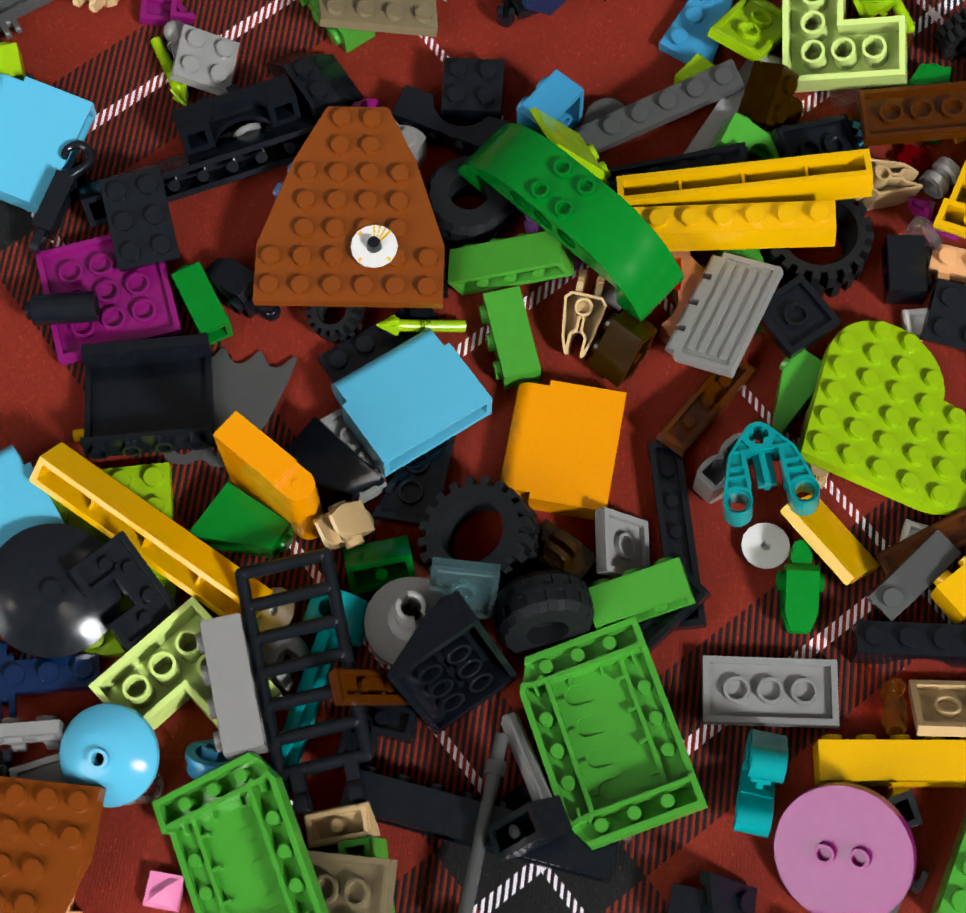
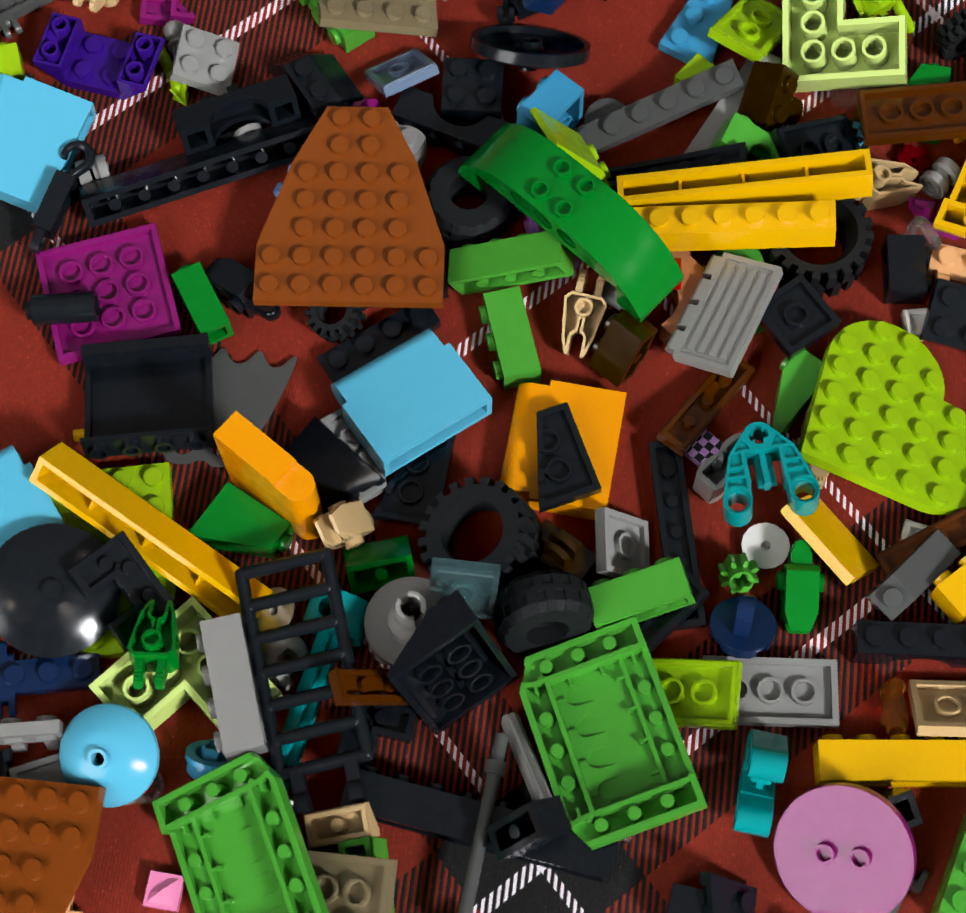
black plate [98,167,181,272] -> none
white piece [351,225,398,268] -> none
lime piece [376,315,467,336] -> none
none -> dark purple slope [32,12,165,100]
none -> light grey wheel [74,153,111,186]
none -> green hinge [127,599,180,690]
none -> sand blue tile [364,48,440,98]
none -> black dish [470,24,591,71]
none -> black wing [536,402,601,513]
none -> lime tile [652,658,743,730]
none -> tile [684,430,723,467]
none -> dark blue tile [709,594,776,659]
none -> bright green gear [718,552,759,594]

